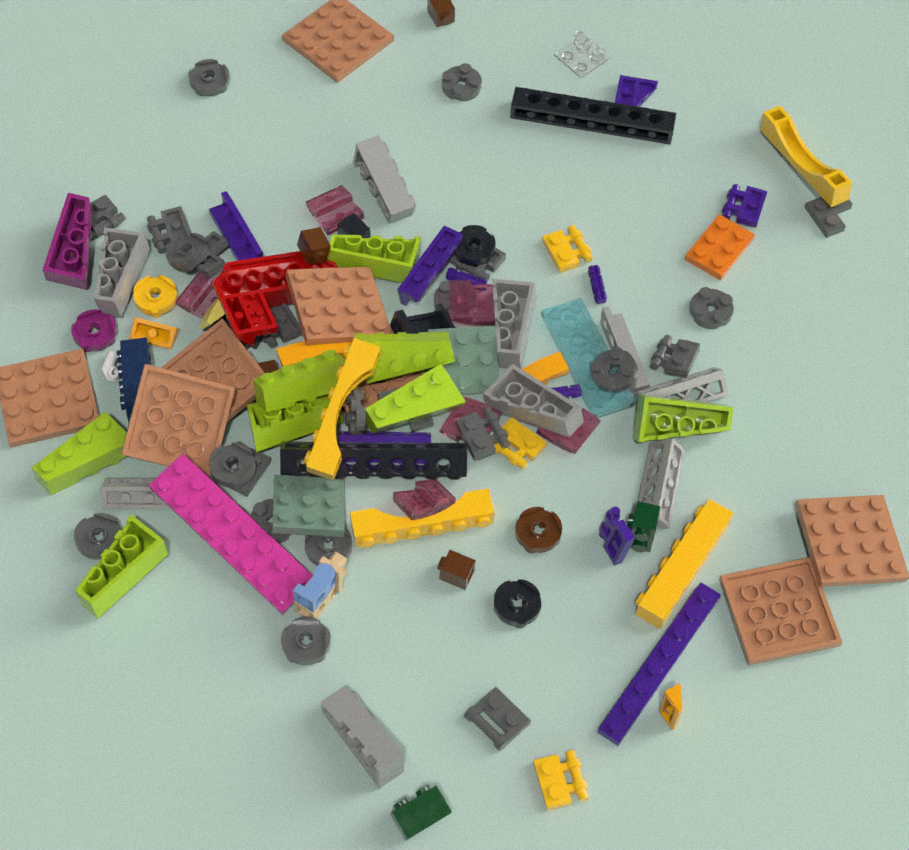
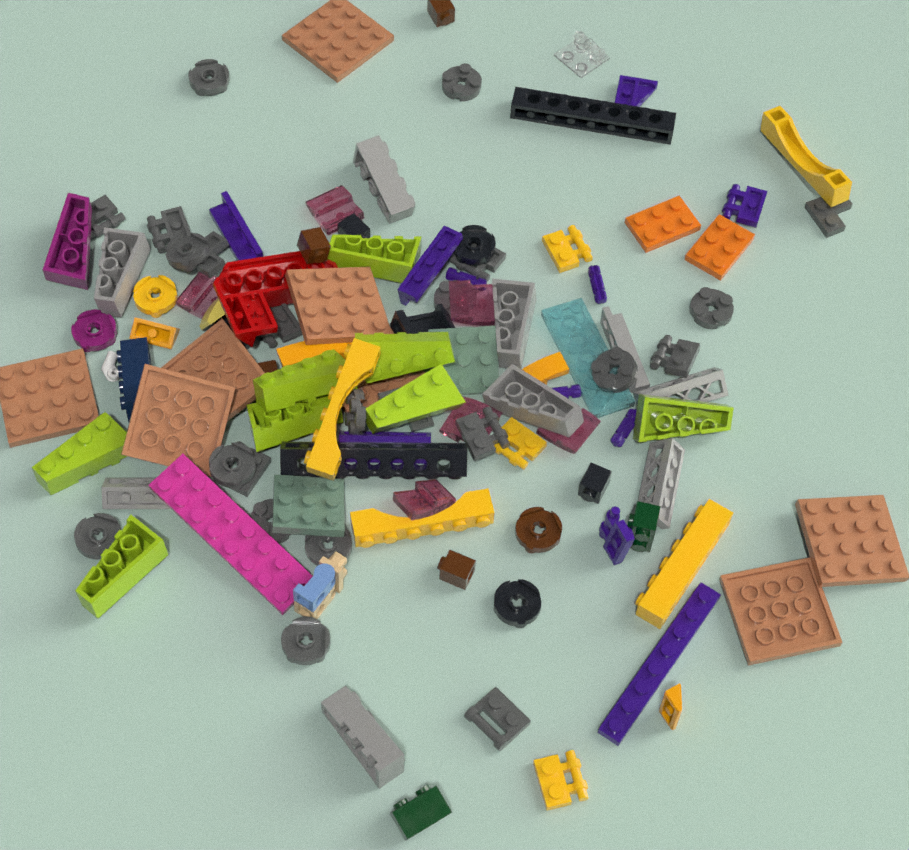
none -> black brick [578,462,612,504]
none -> dark purple axle [610,409,637,448]
none -> orange plate [624,195,701,253]

